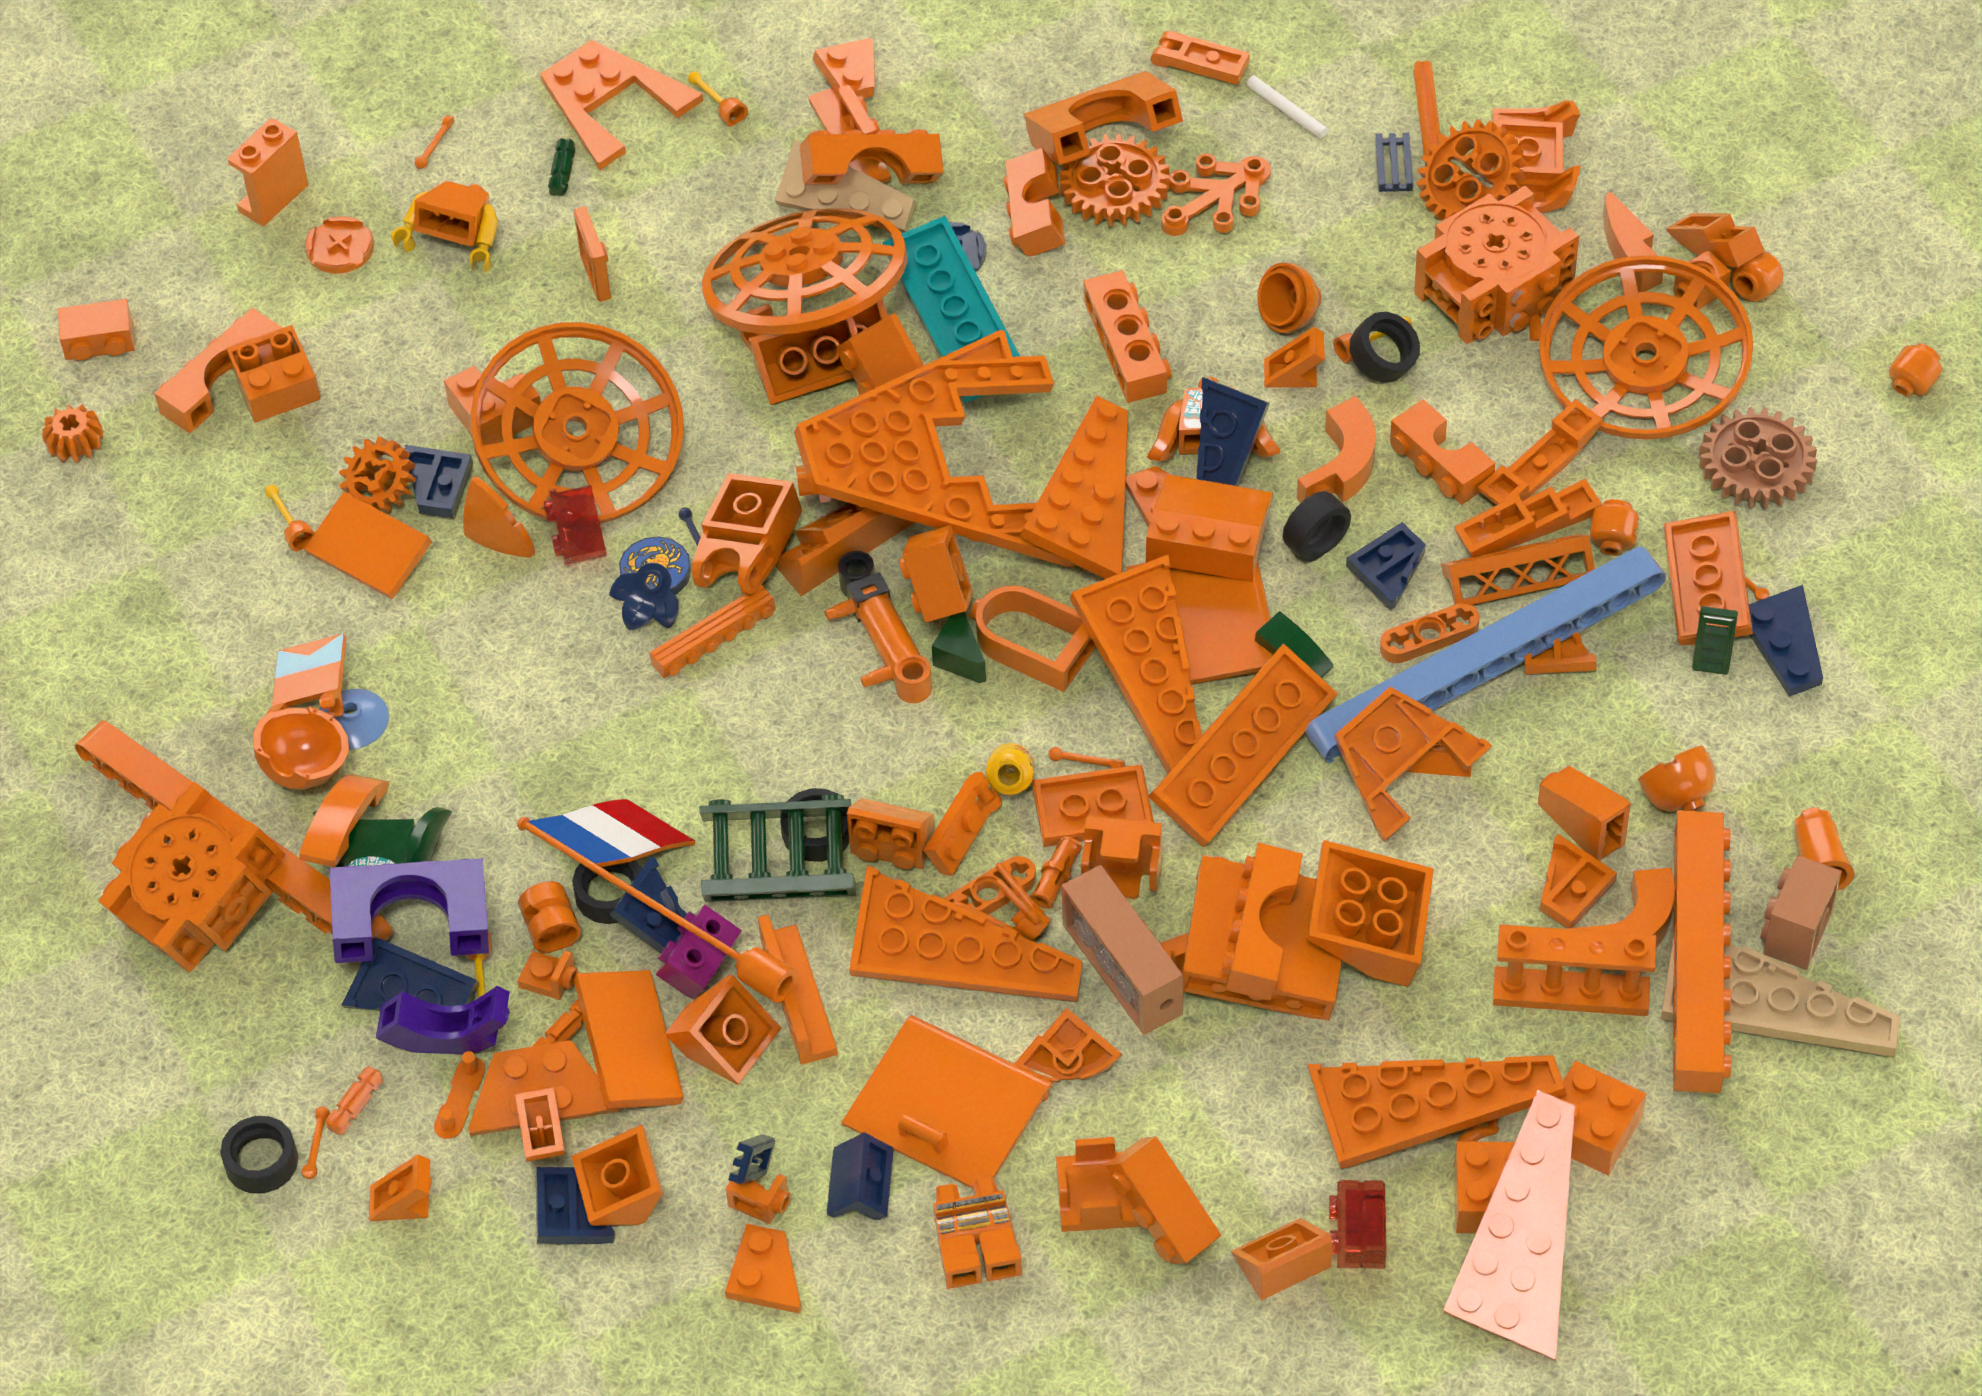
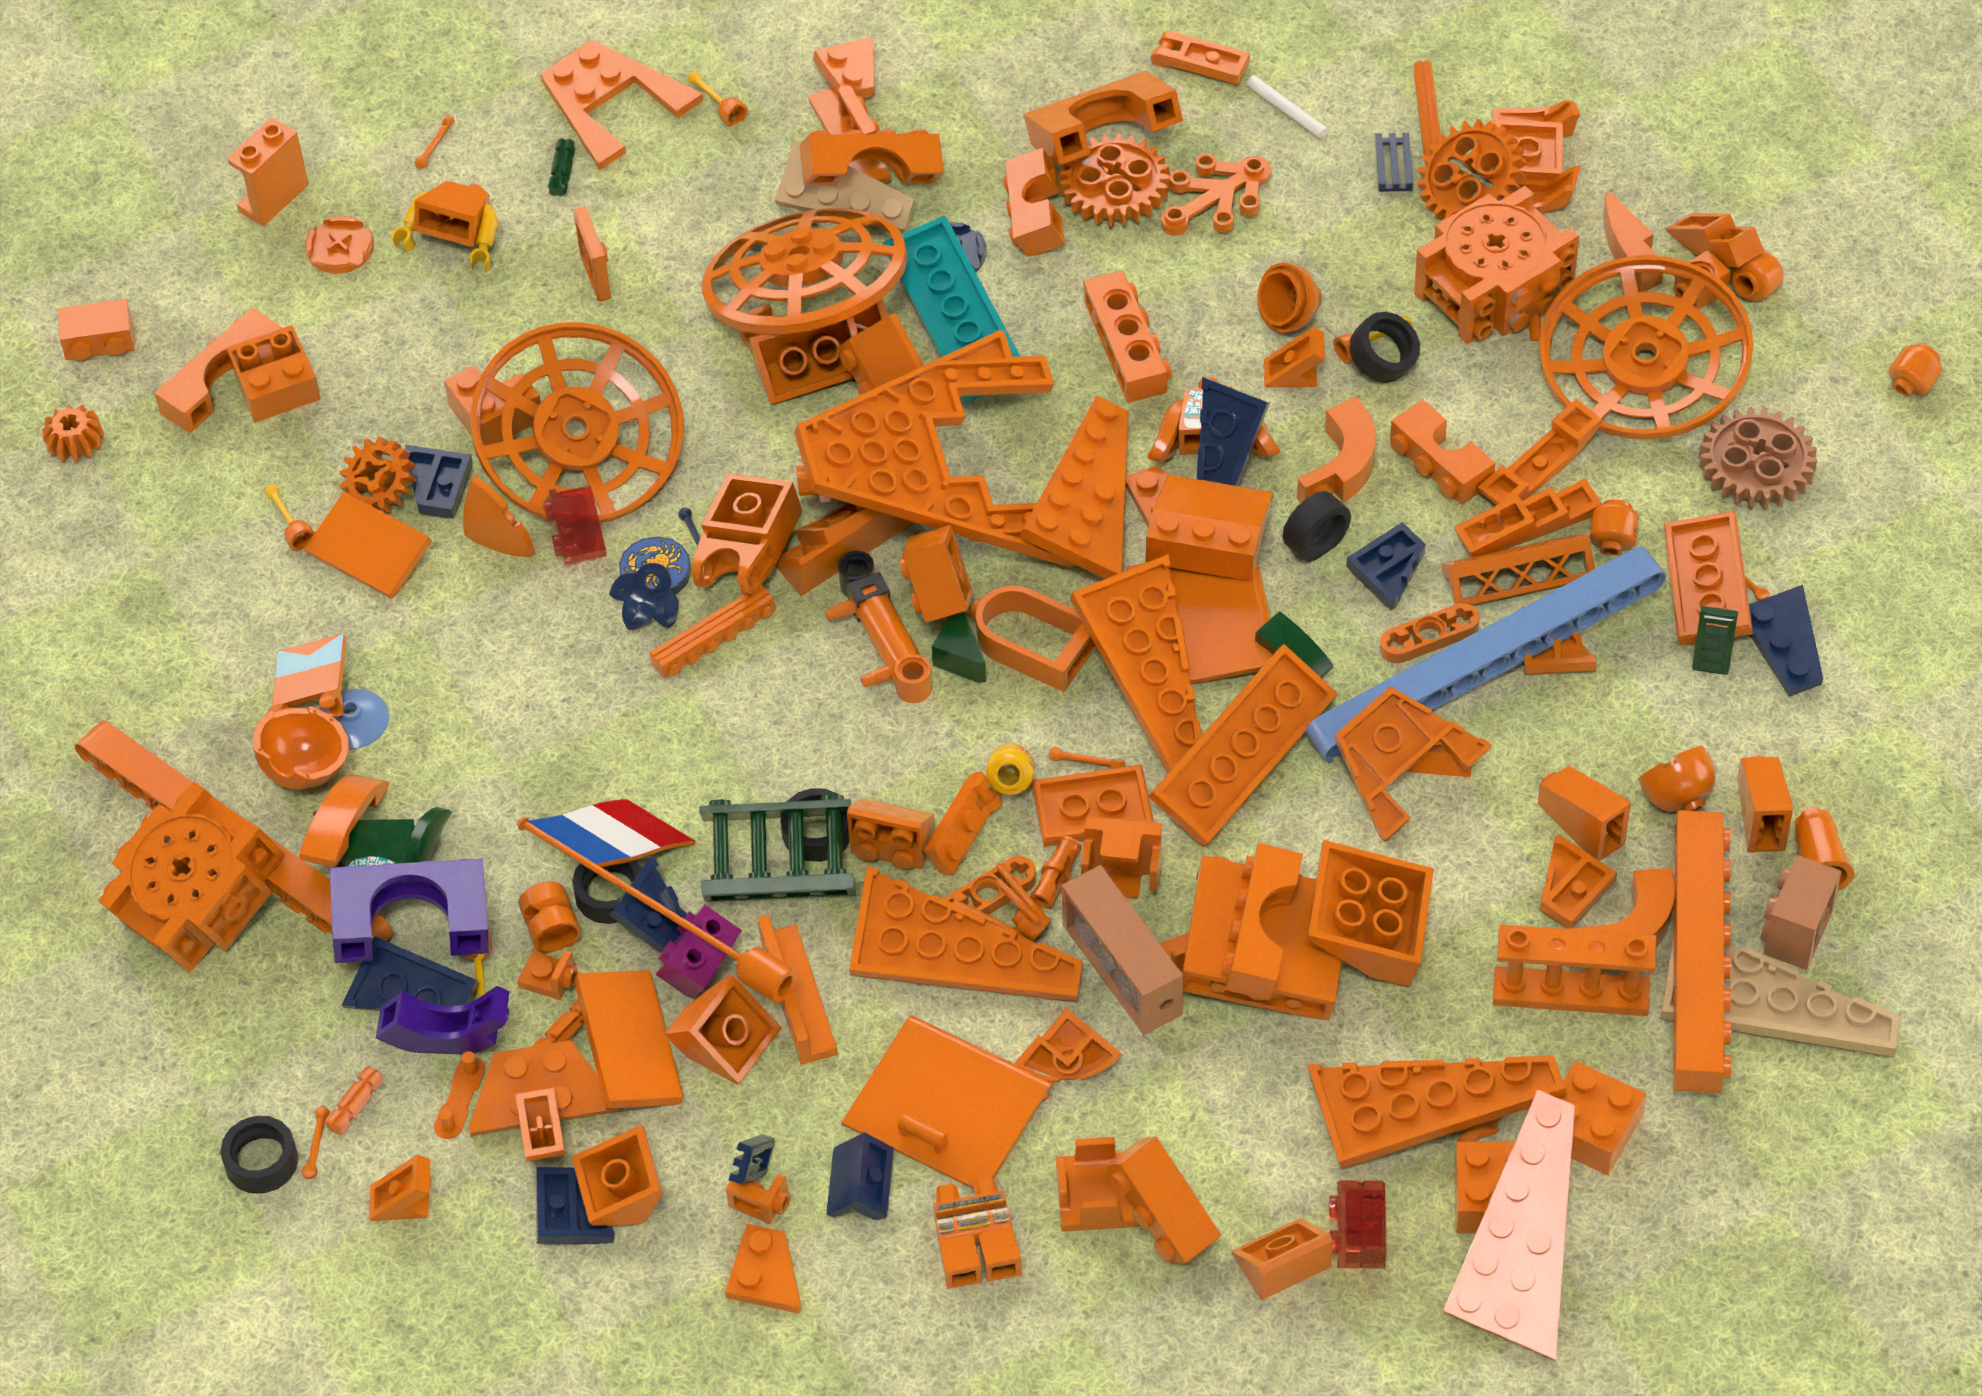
none -> orange slope [1737,755,1793,853]

